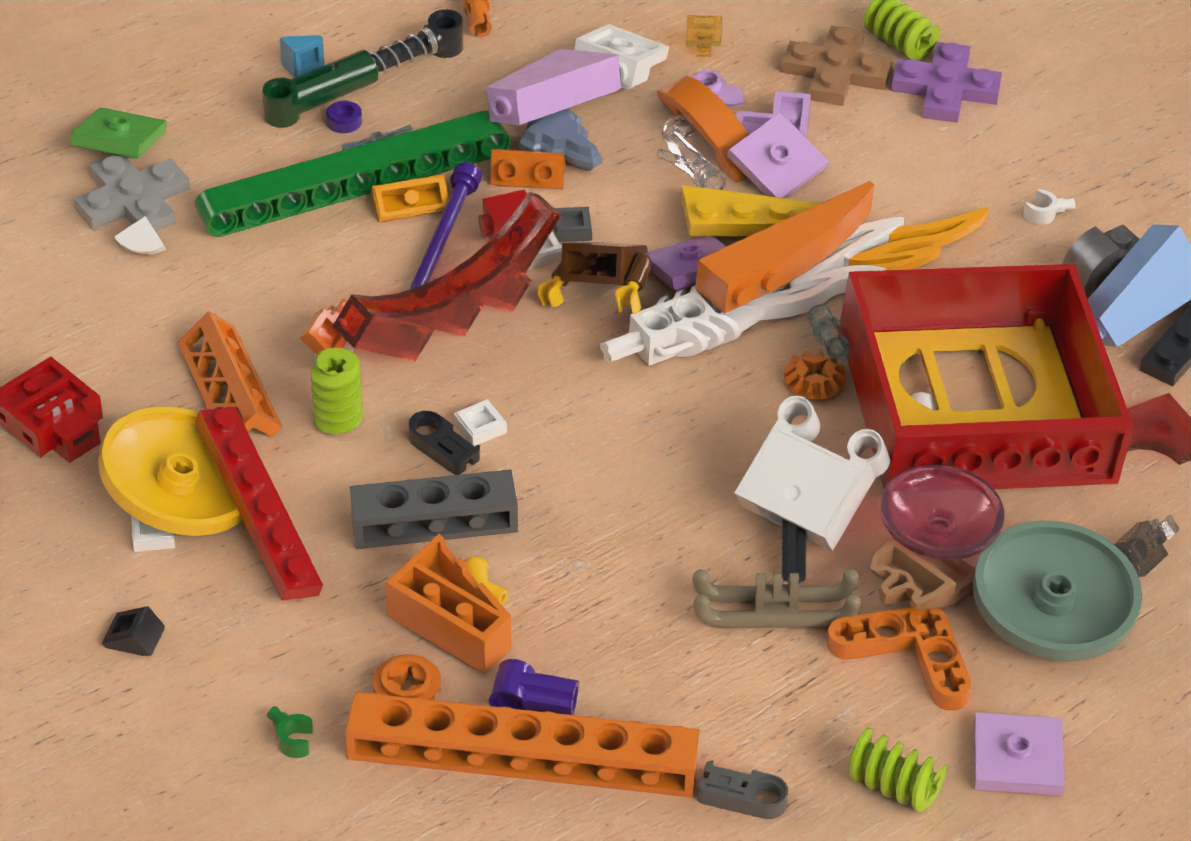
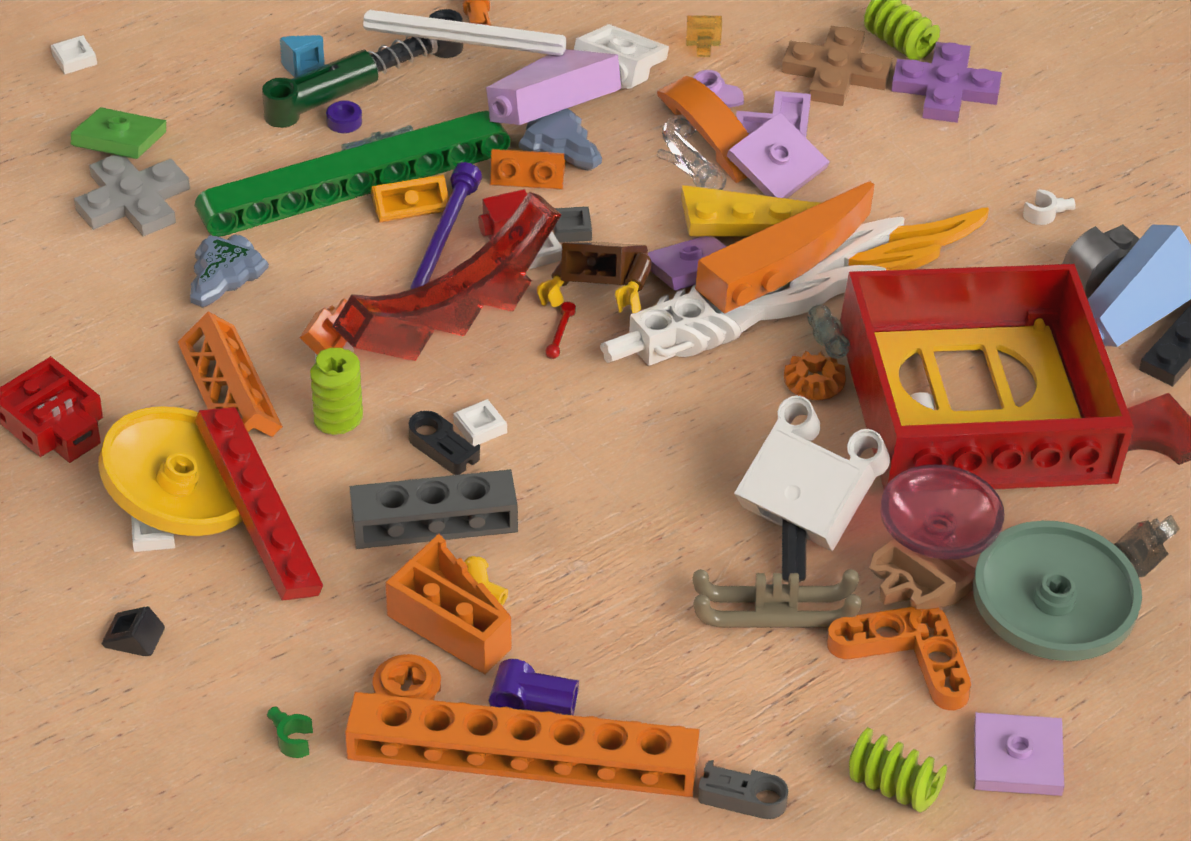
white tile [114,217,167,255] -> none
none -> white tile [51,36,97,75]
none -> sand blue rock [190,234,269,308]
none -> white axle [363,10,566,56]
none -> red hinge [545,302,576,359]

